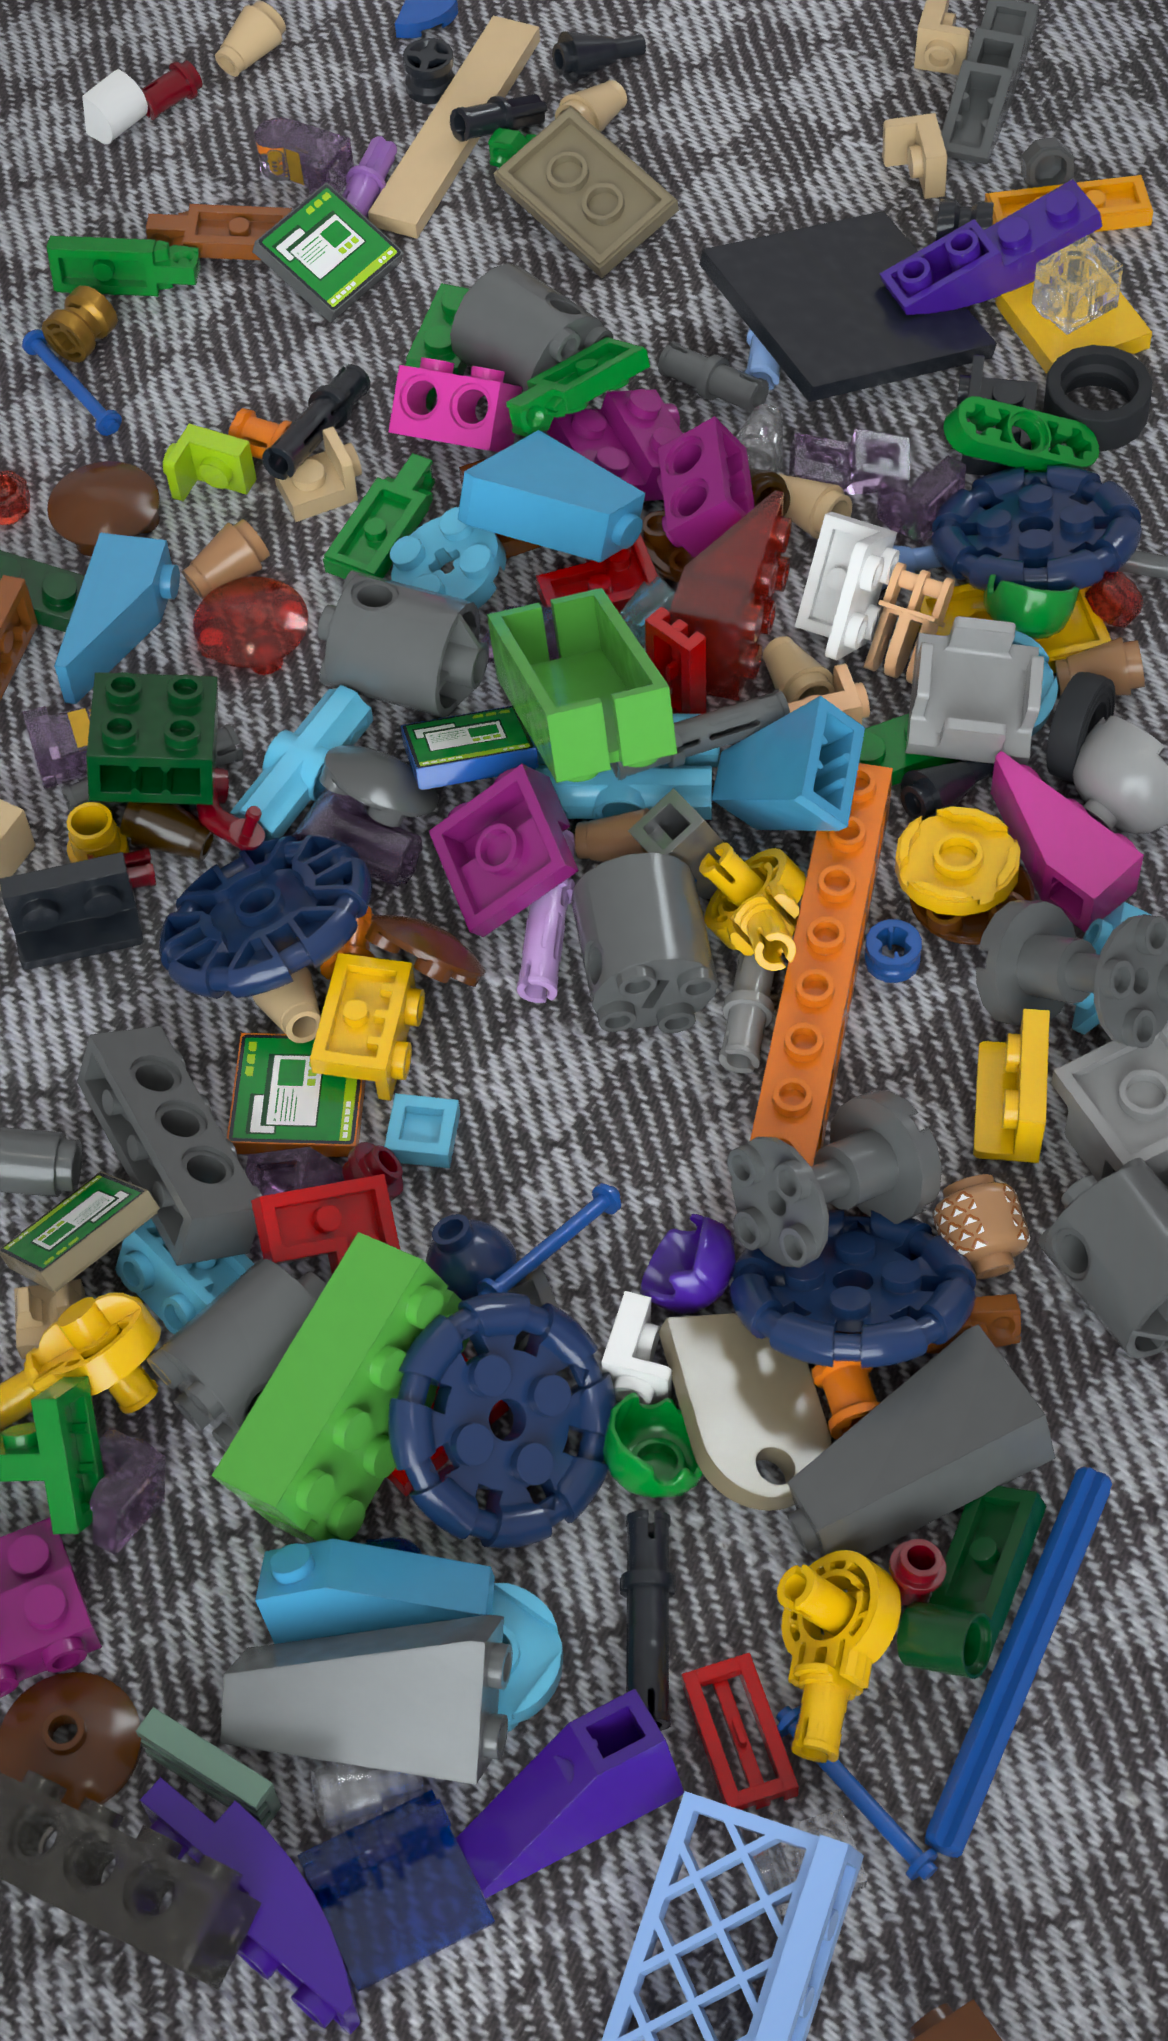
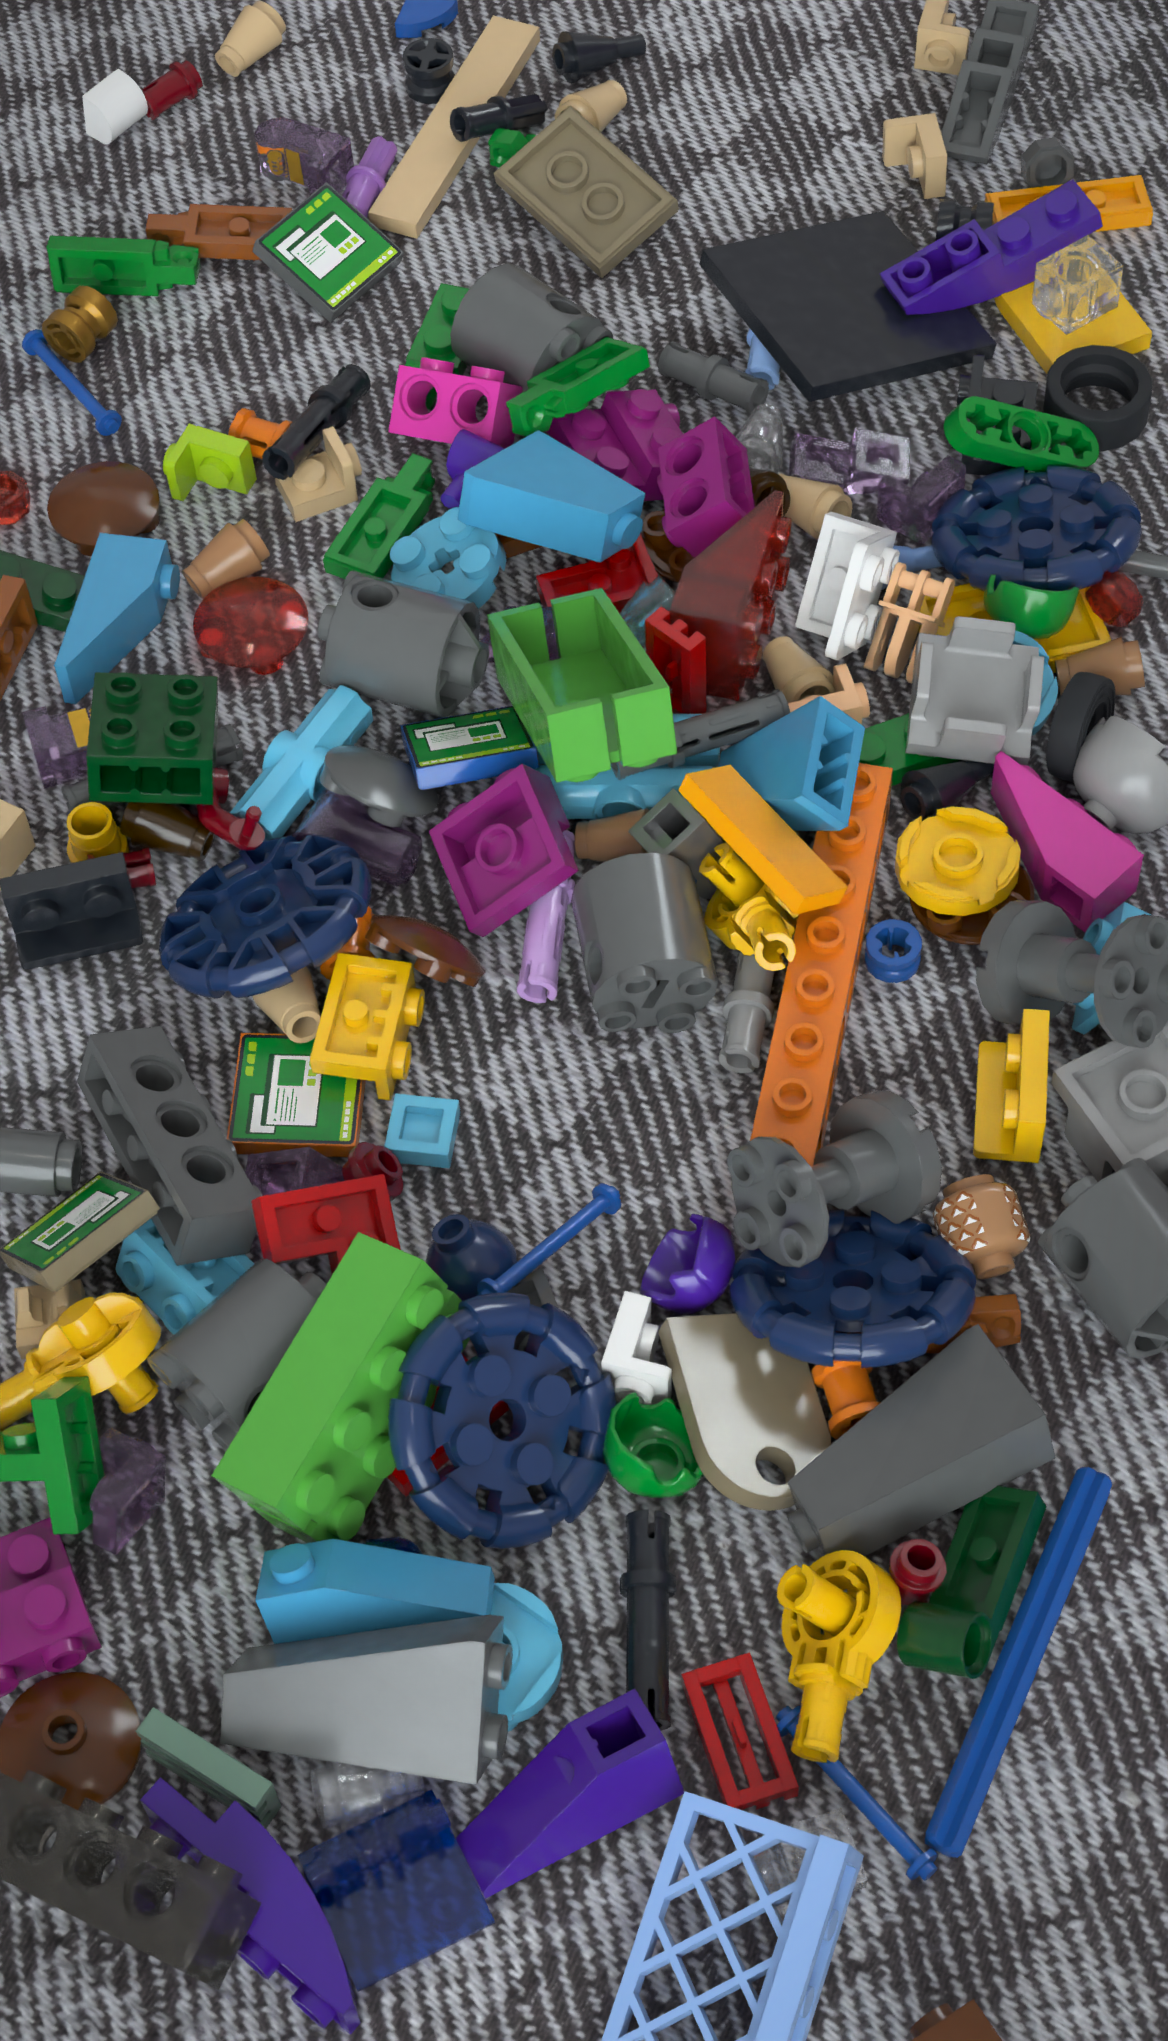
none -> dark purple piece [440,429,505,509]
none -> light orange tile [678,765,848,915]

